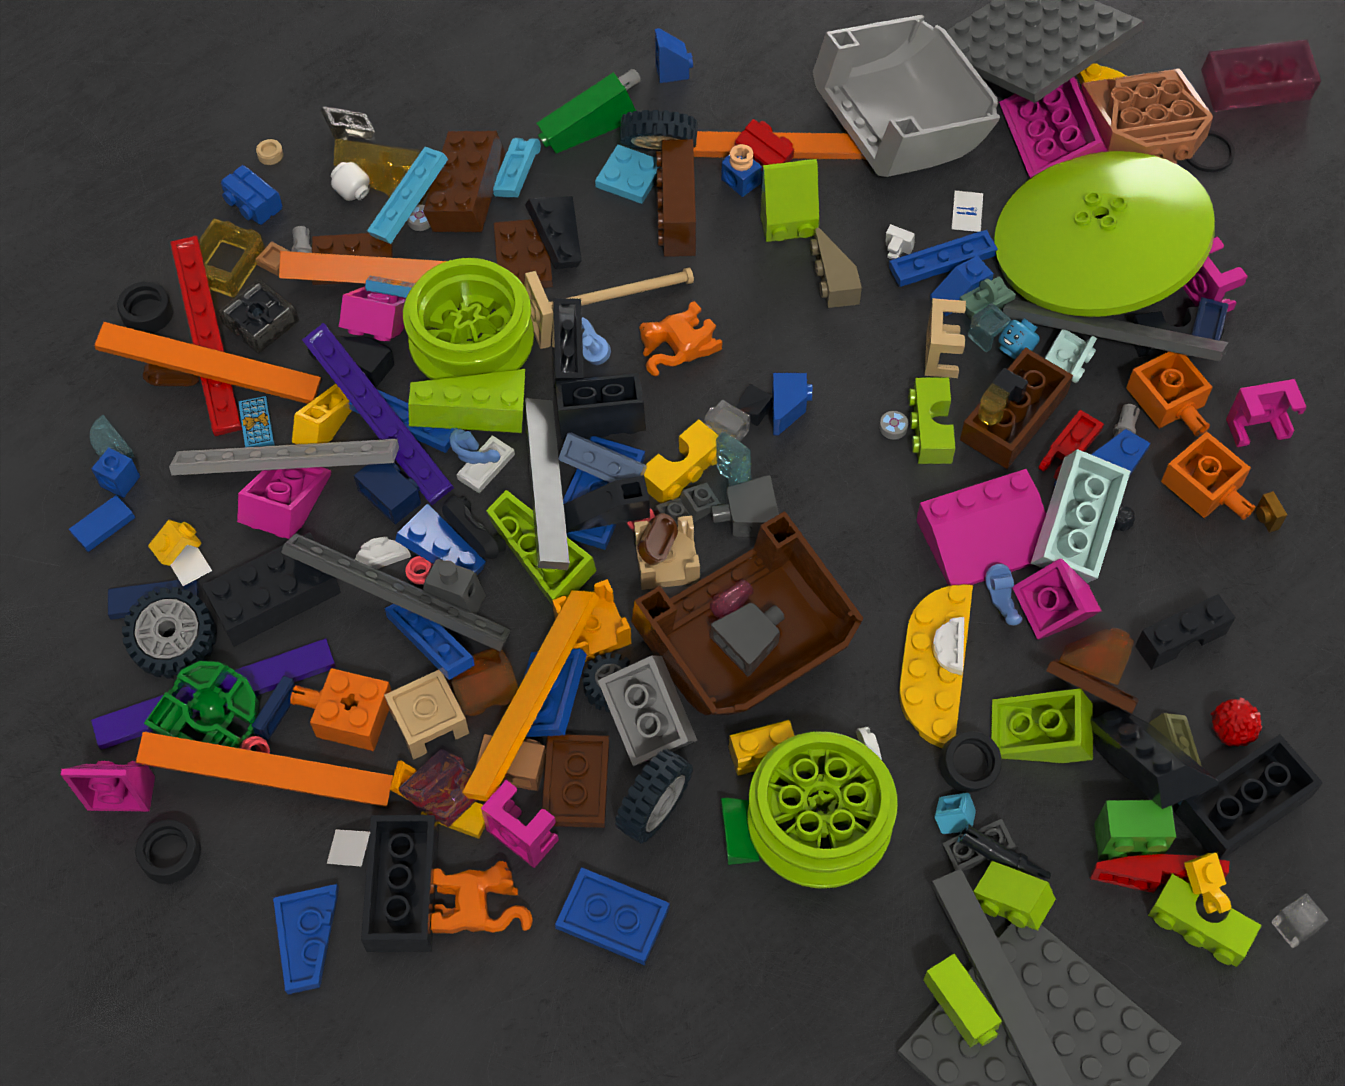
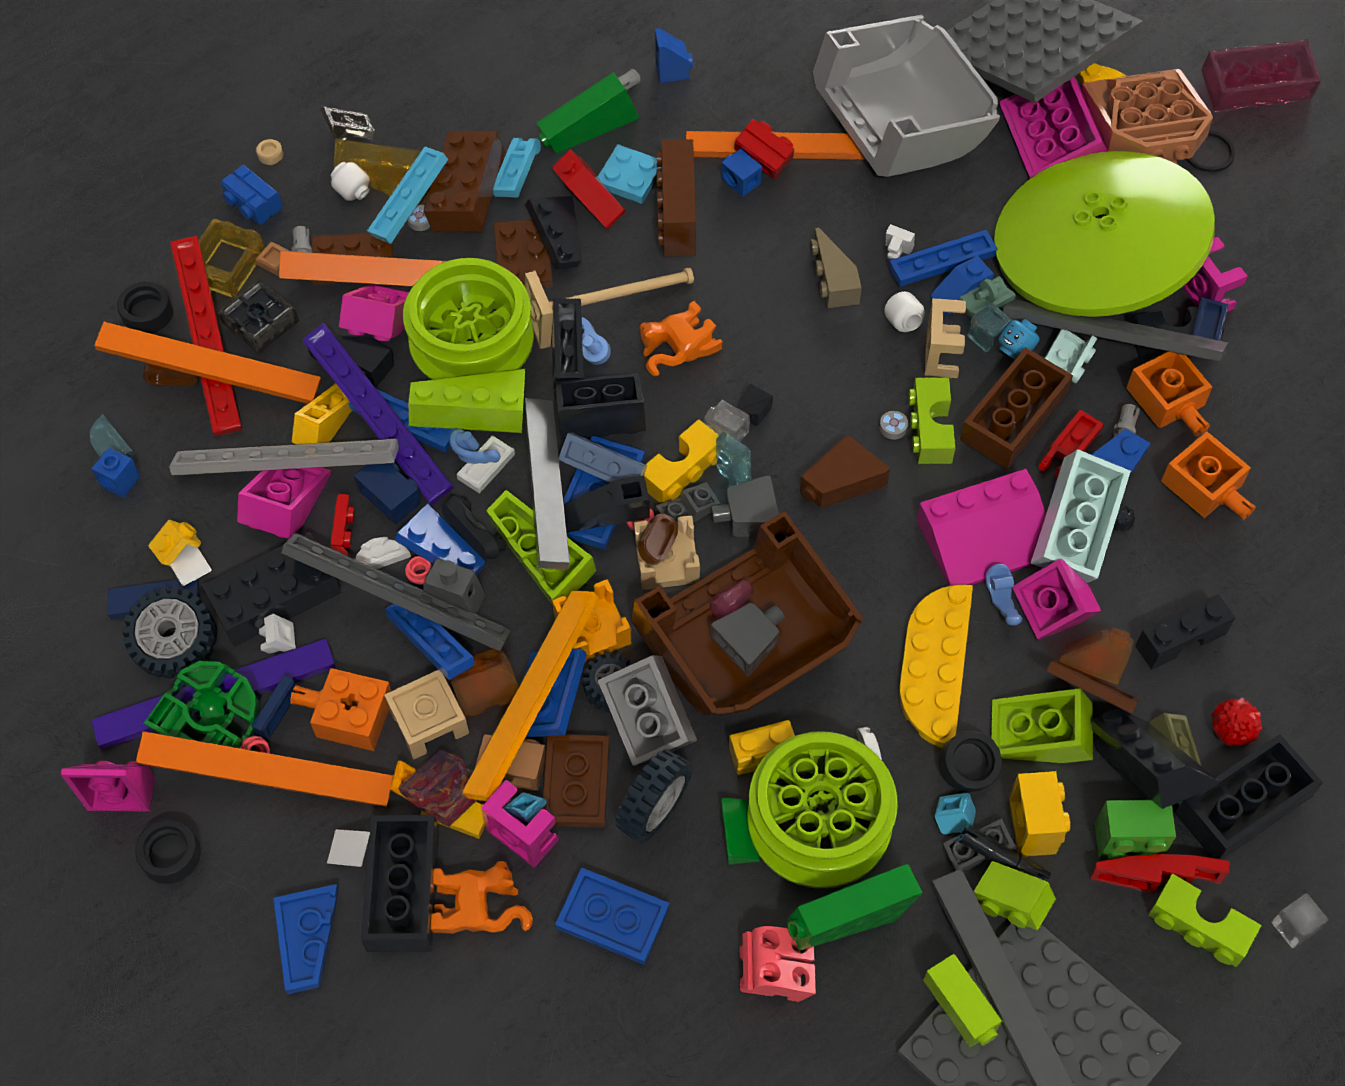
blue tile [69,495,135,552] -> none
dark azure tile [238,396,275,447] -> none
dark azure tile [365,276,415,297] -> none
black wheel [620,110,697,152] -> none
light nougat bush [730,144,753,171] -> none
lime slope [760,159,819,242] -> none
blue slope [772,373,812,435] -> none
white tile [932,617,964,676] -> none
white sticker [952,191,983,232] -> none
leg [978,368,1029,425] -> none
yellow plate [1184,853,1231,914] -> none
dark pink panel [1226,379,1307,447] -> none
pearl gold plate [1256,491,1287,533] -> none
none -> white tile [259,614,296,654]
none -> red hinge [330,494,355,556]
none -> medium azure slope [503,792,547,823]
none -> red slope [552,149,626,229]
none -> coral hips [739,926,816,1002]
none -> green slope [786,864,923,950]
none -> reddish brown slope [800,435,890,508]
none -> white head [884,291,925,332]
none -> yellow brick [1009,771,1070,856]

